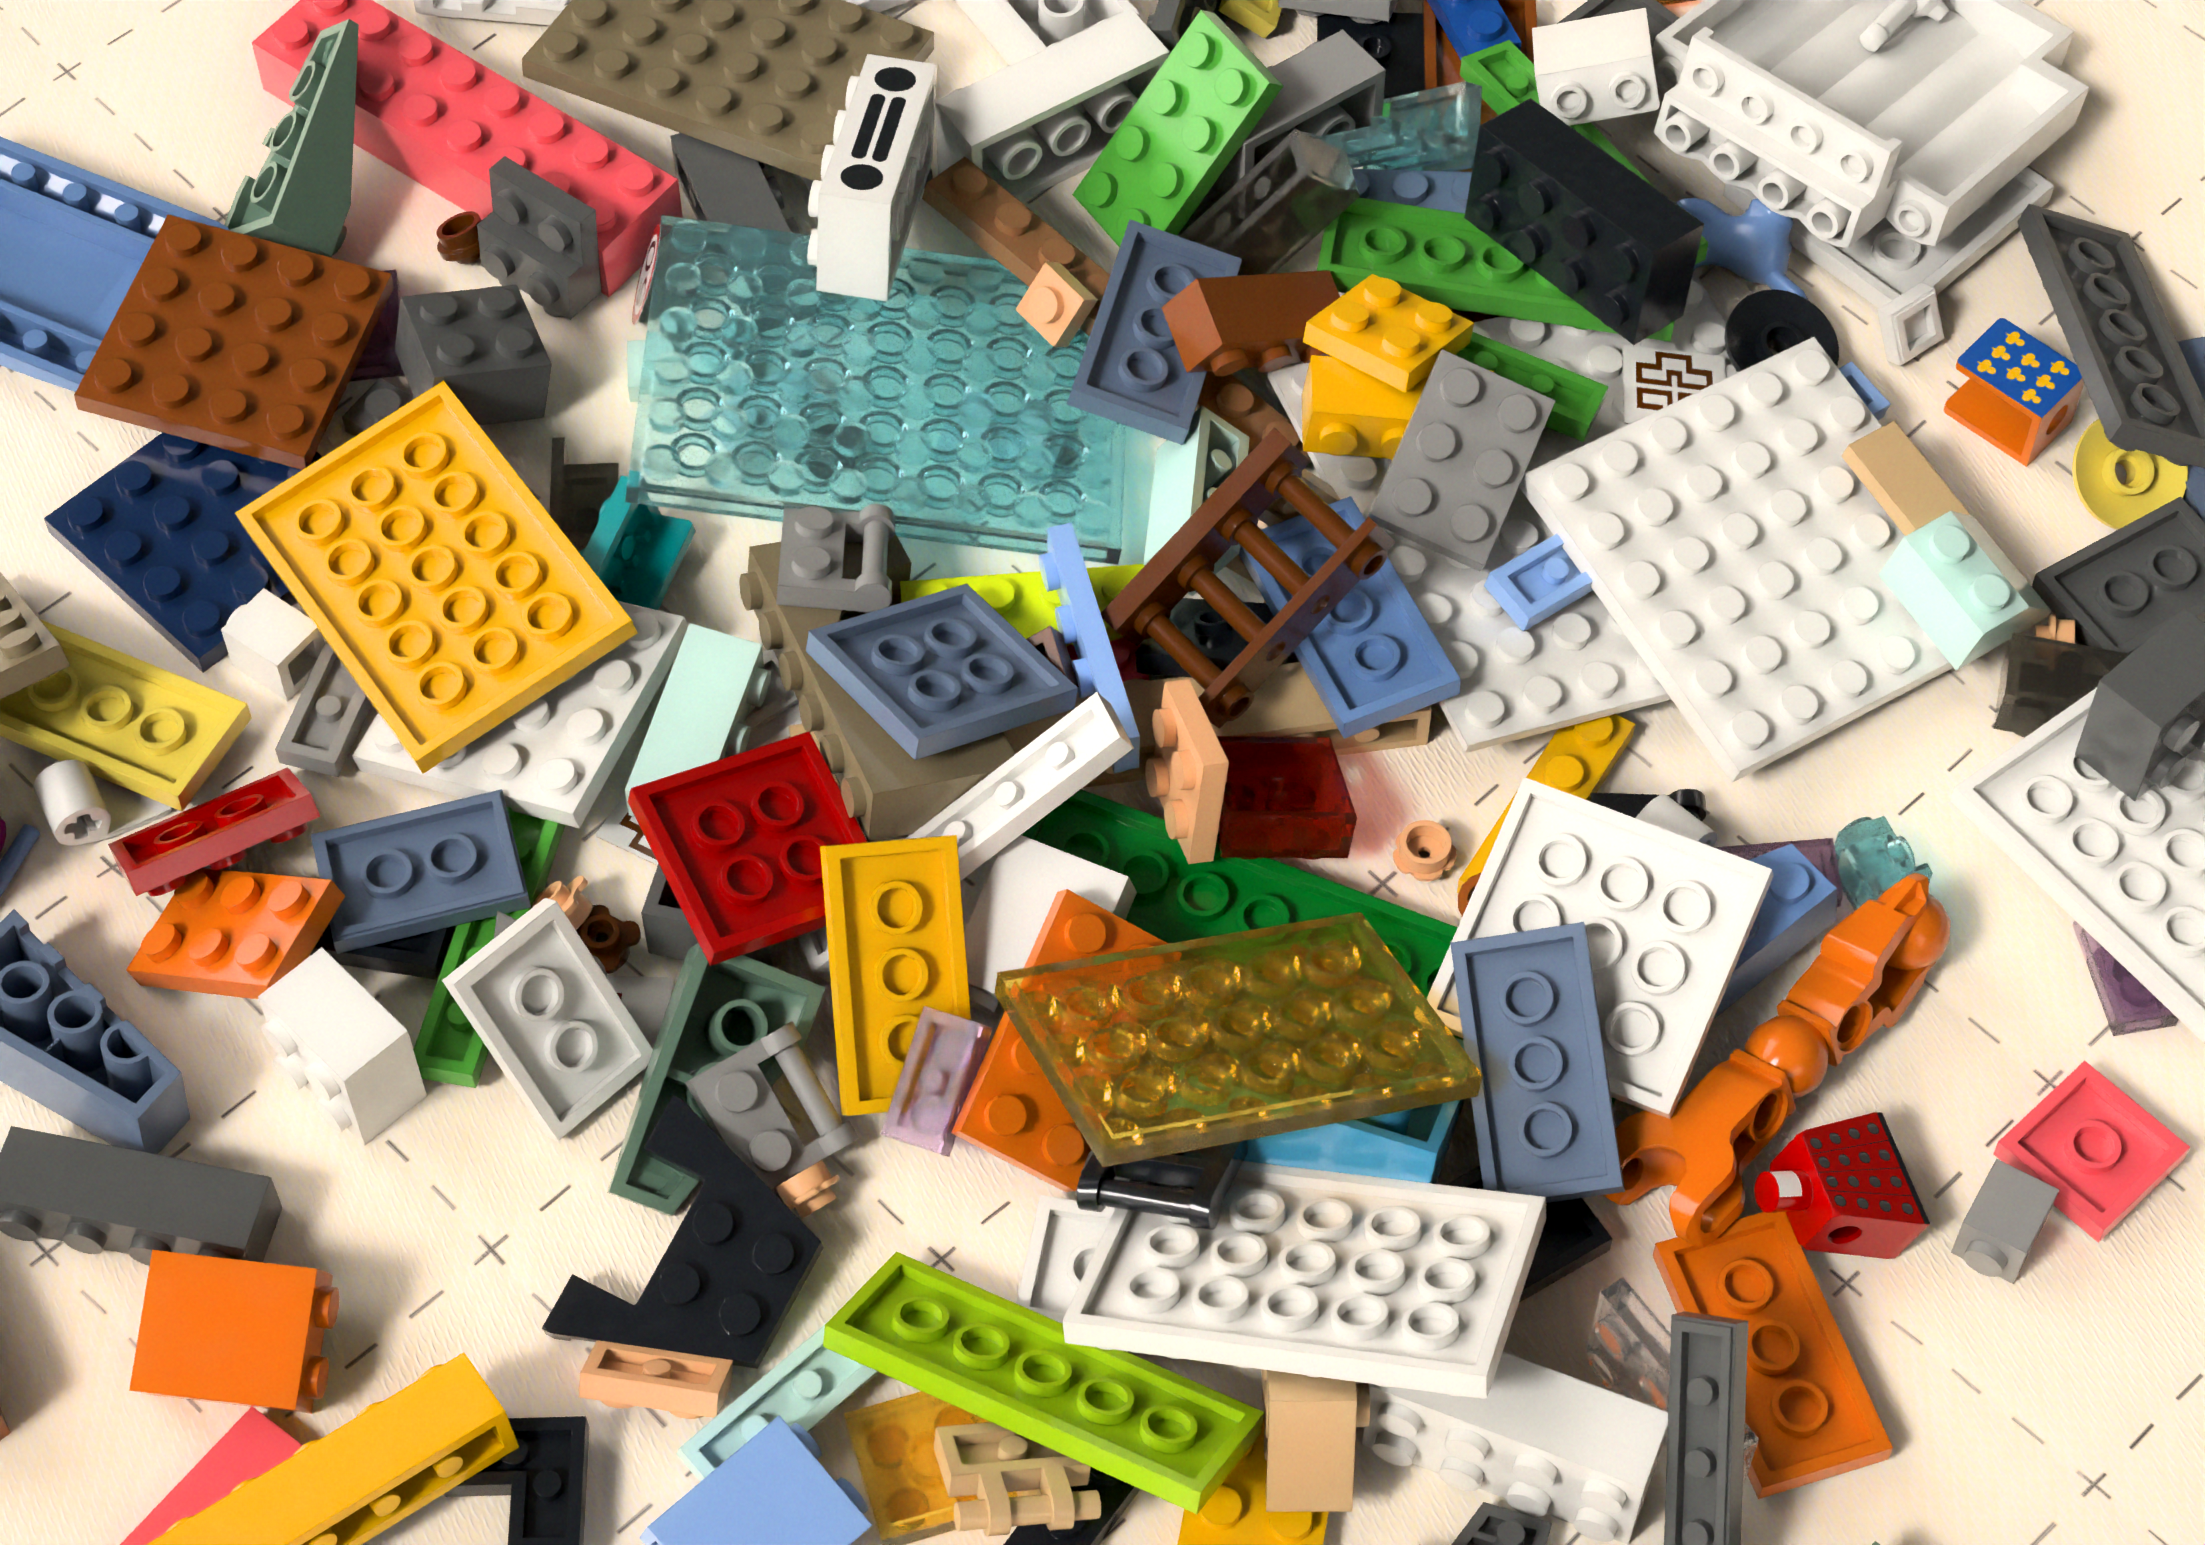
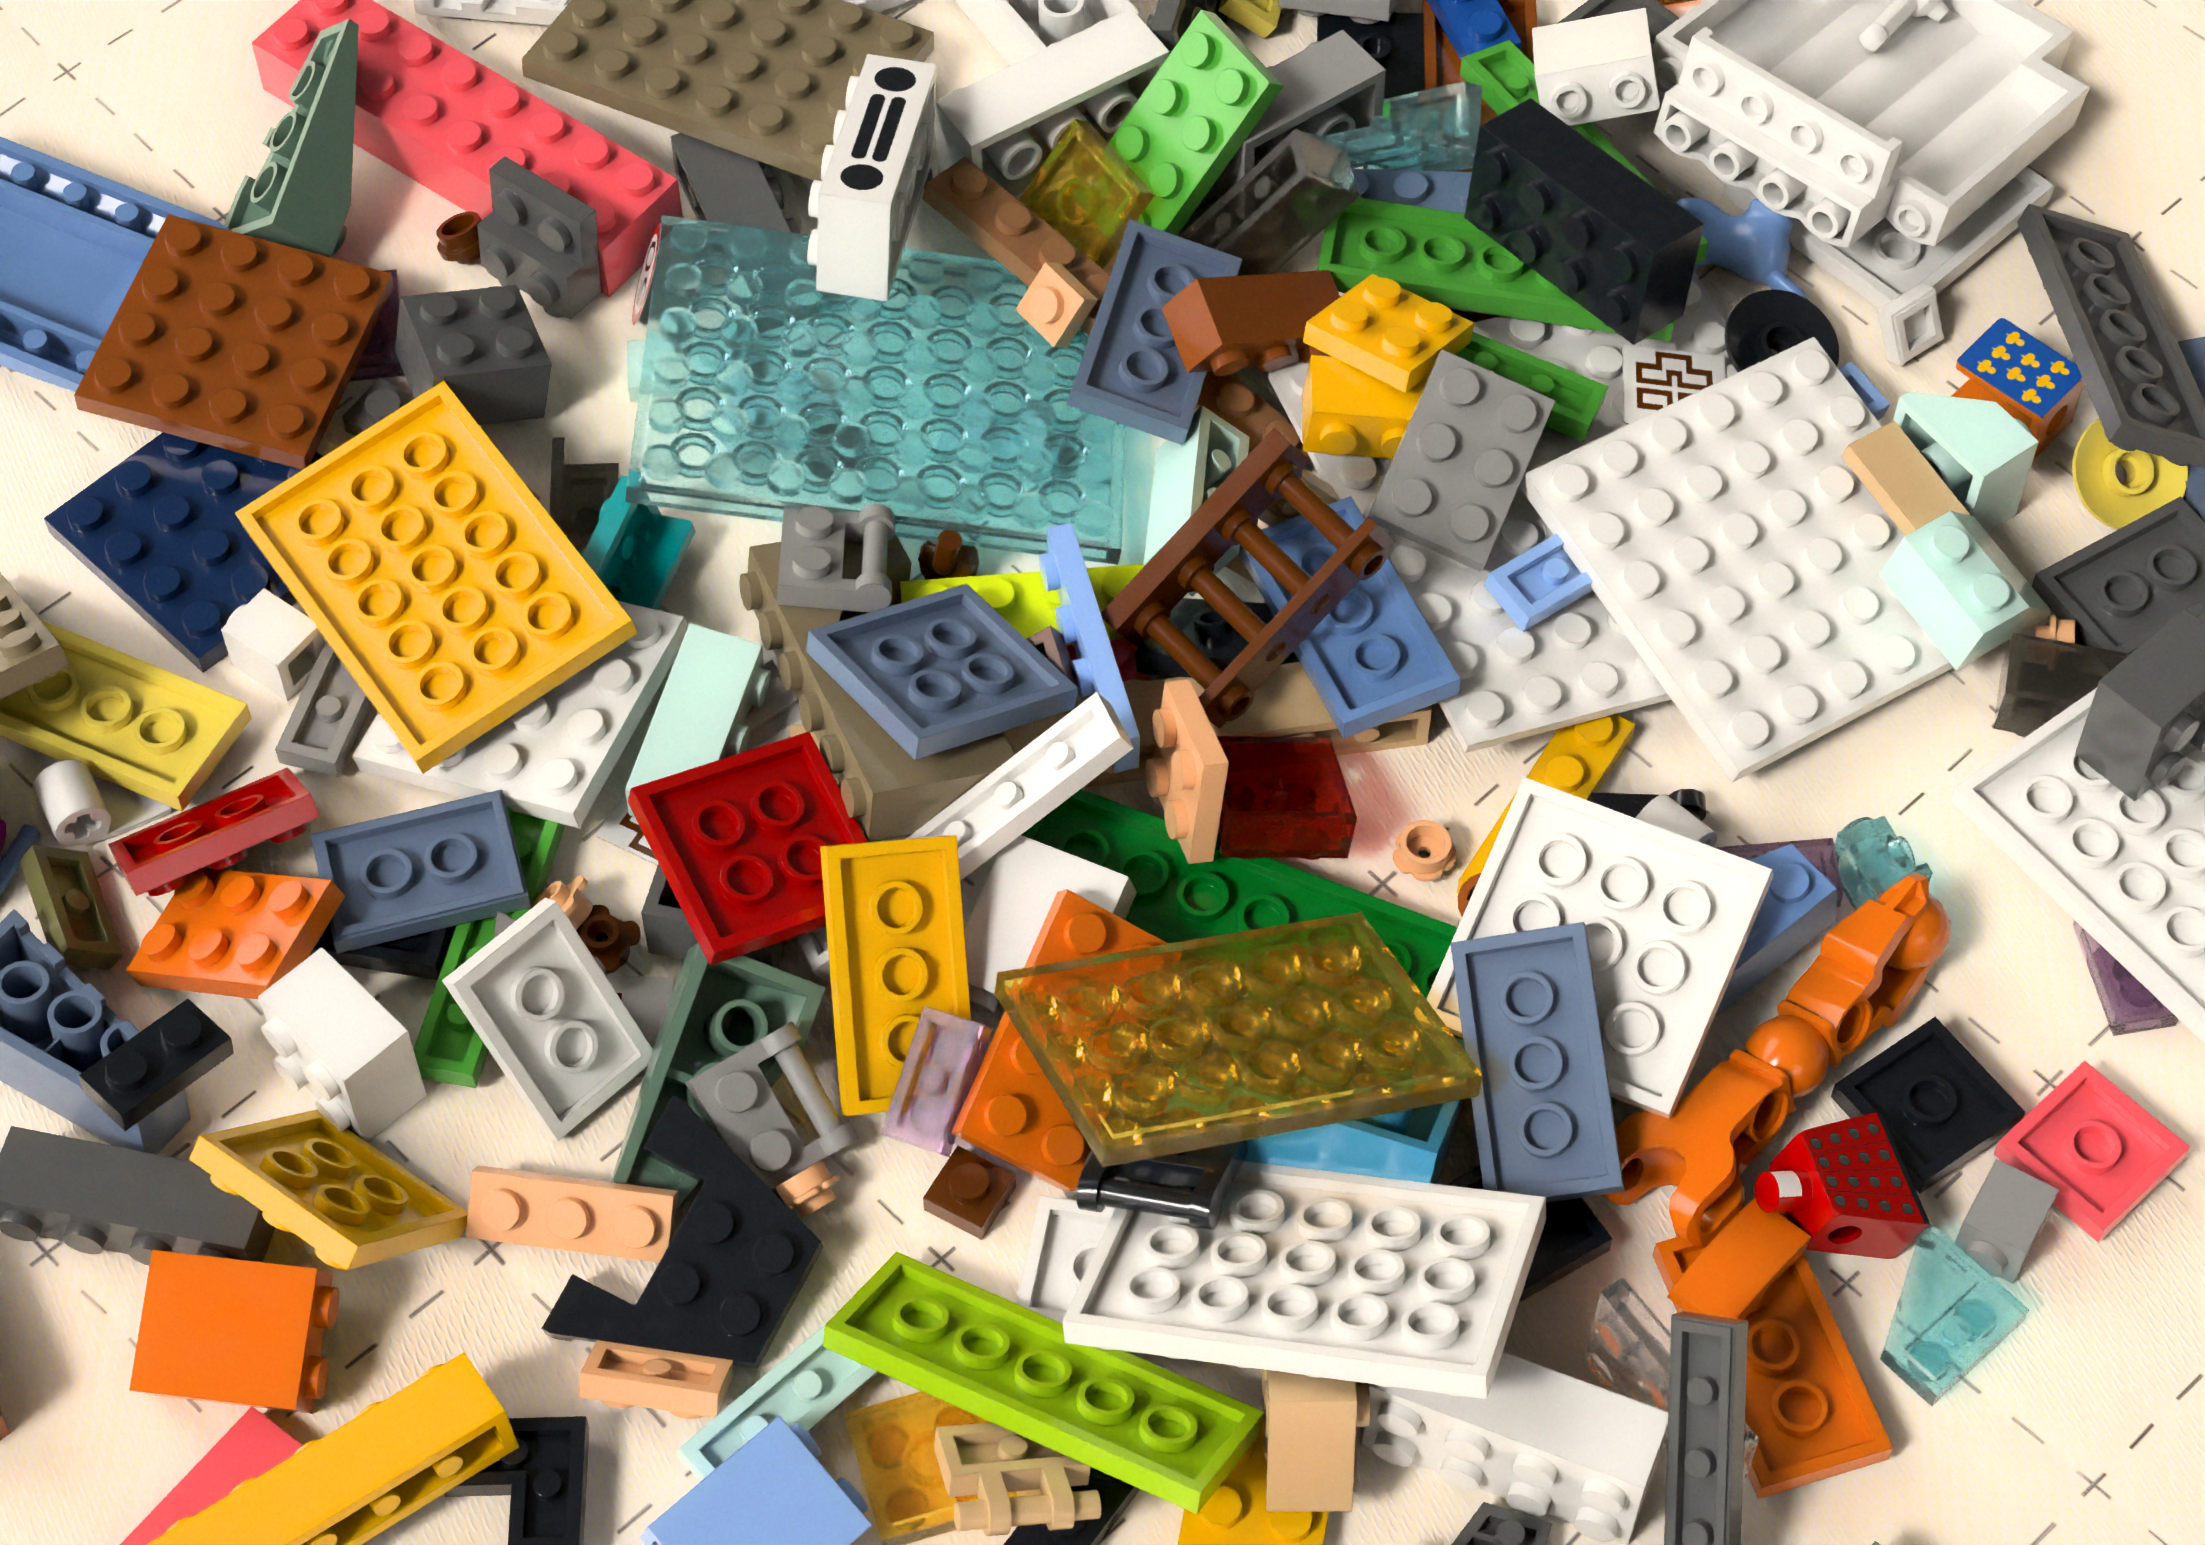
none -> olive plate [19,845,123,970]
none -> black plate [79,999,234,1131]
none -> yellow plate [189,1109,468,1270]
none -> light nougat plate [465,1165,679,1262]
none -> reddish brown plate [918,529,980,580]
none -> reddish brown plate [923,1145,1016,1240]
none -> clear yellow plate [1019,119,1155,269]
none -> orange slope [1667,1197,1811,1320]
none -> black plate [1831,1016,2025,1194]
none -> clear light blue wing [1880,1221,2029,1407]
none -> light aqua slope [1893,391,2039,533]

